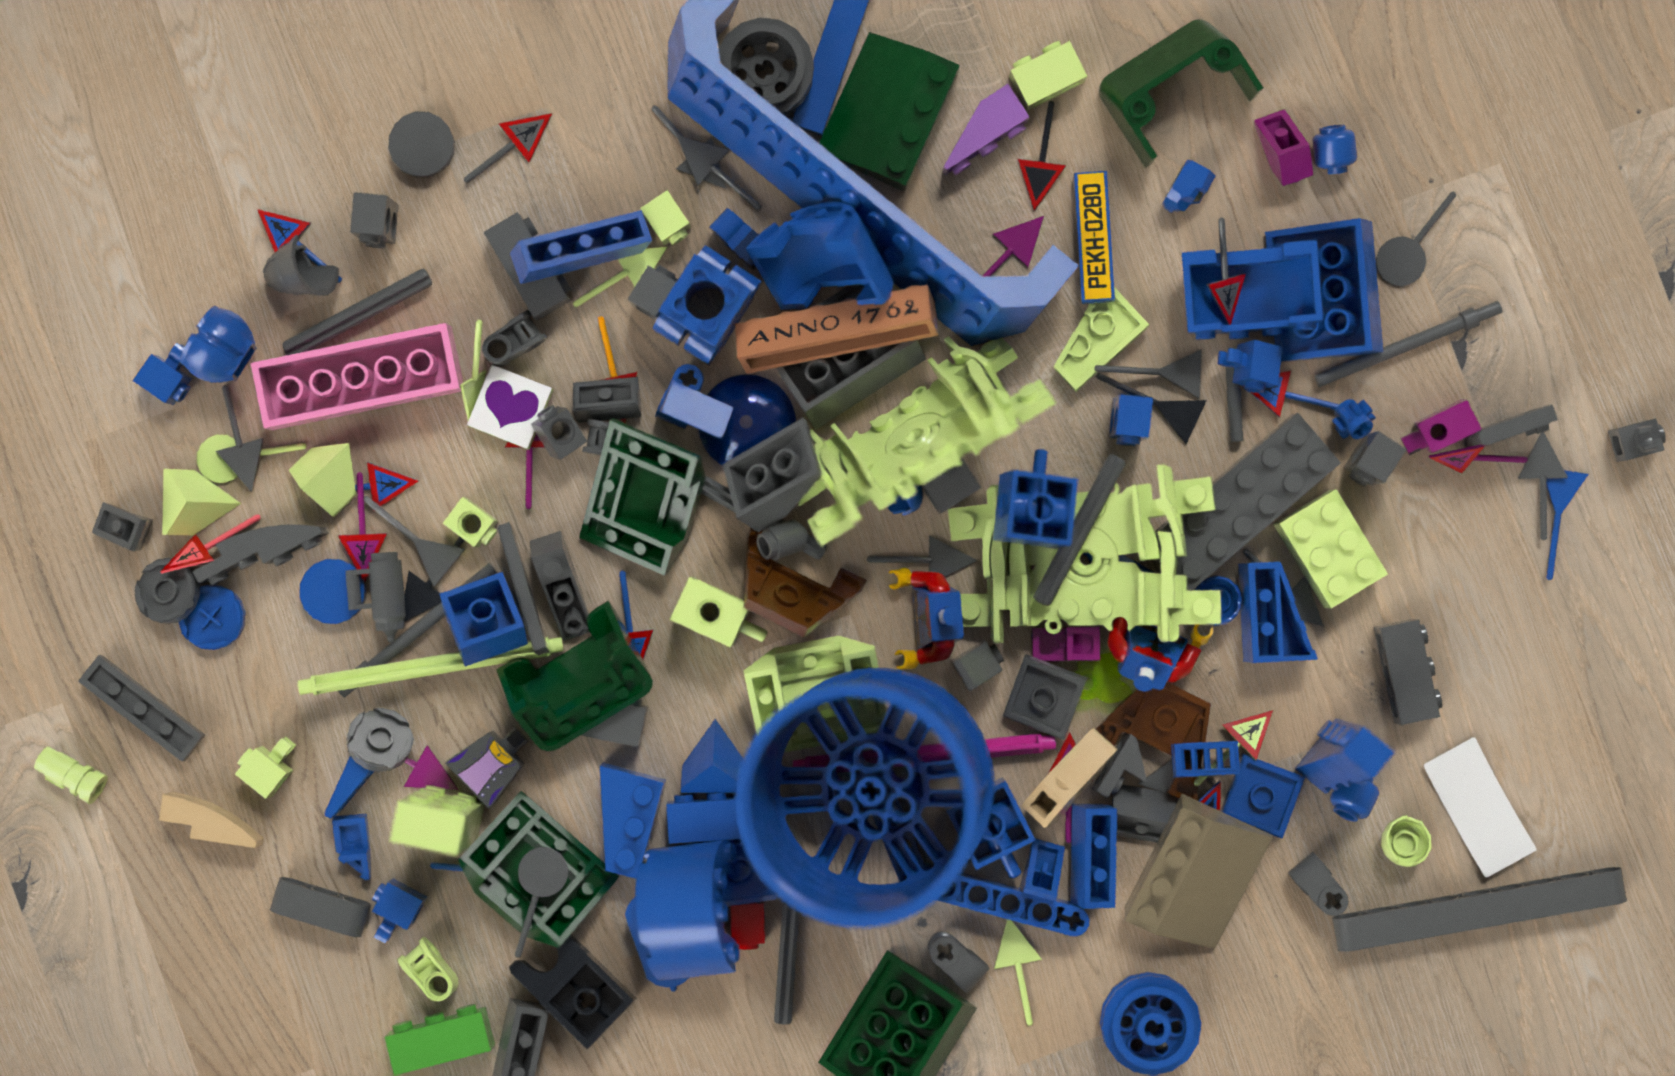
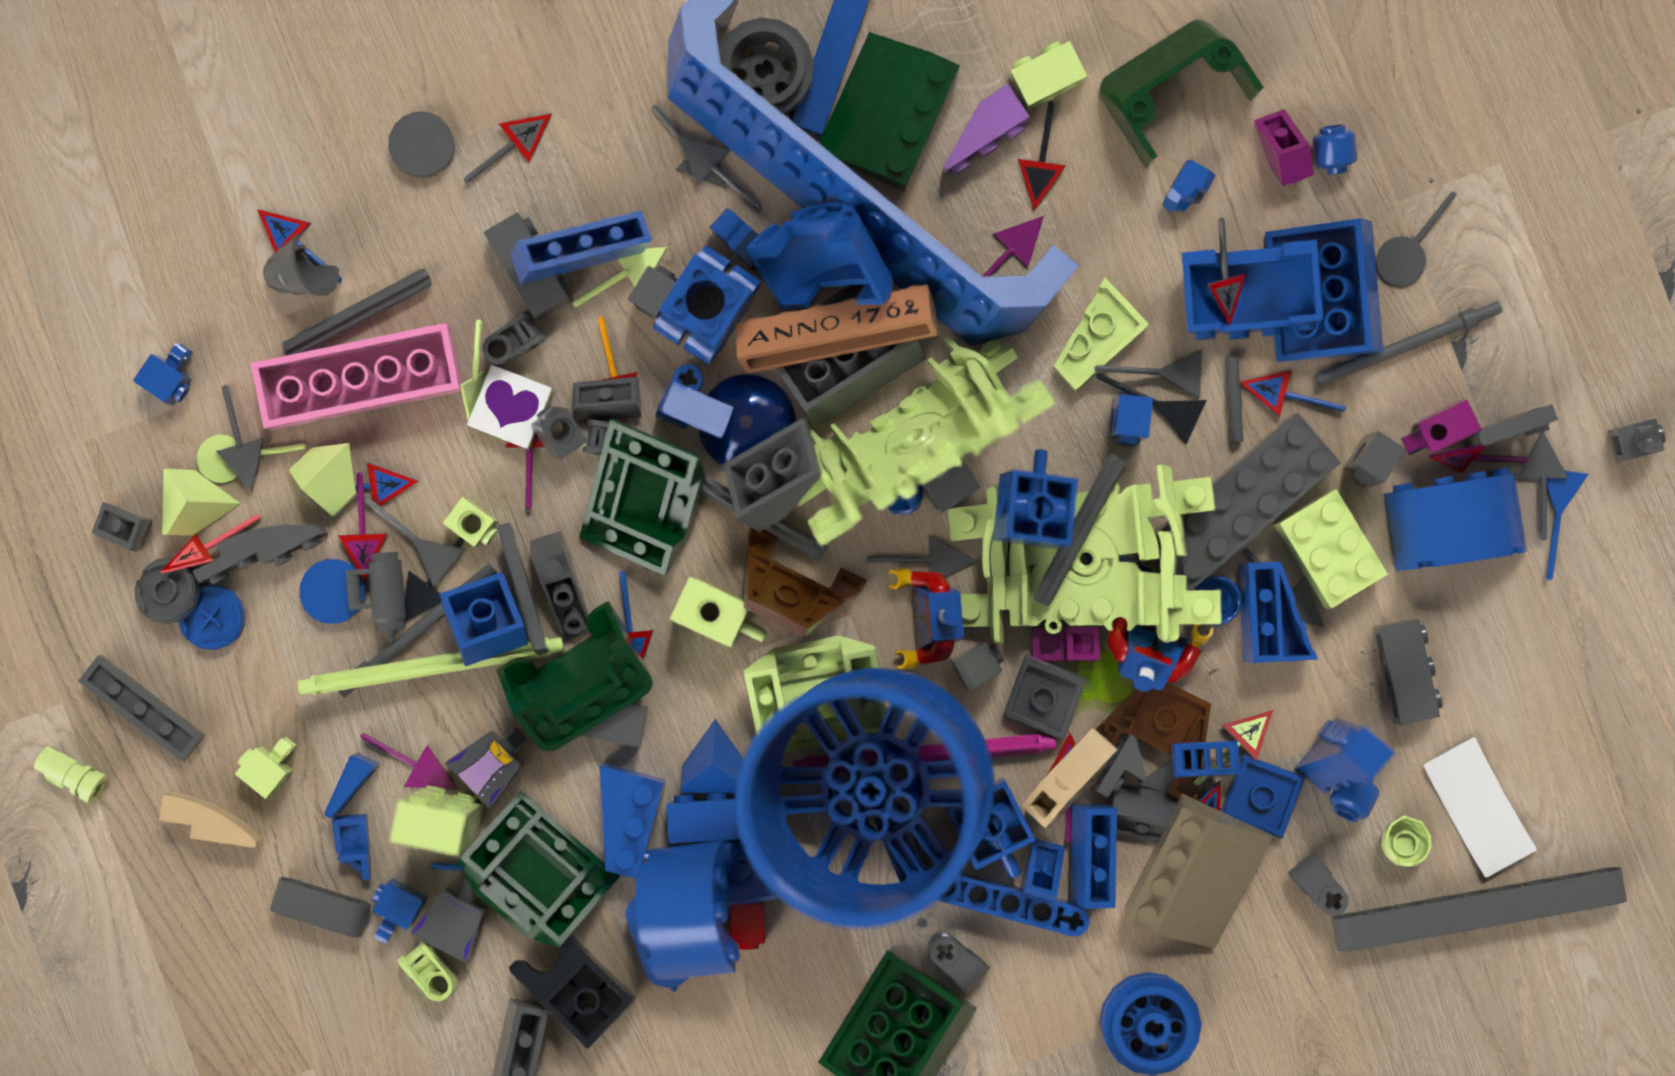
blue piece [180,305,257,383] -> none
tile [346,708,414,772] -> none
dark grey brick [350,192,399,249] -> none
bright green brick [384,1004,495,1076] -> none
dark grey piece [515,847,568,958] -> none
yellowish green brick [640,190,691,245] -> none
dark grey brick [757,519,808,560] -> none
dark grey axle [774,901,800,1025] -> none
yellowish green piece [994,919,1042,1026] -> none
tile [1074,171,1115,304] -> none
blue brick [1217,340,1283,393] -> none
blue gear [1332,399,1376,440] -> none
none -> dark grey torso [410,877,487,963]
none -> blue cylinder [1384,468,1527,571]

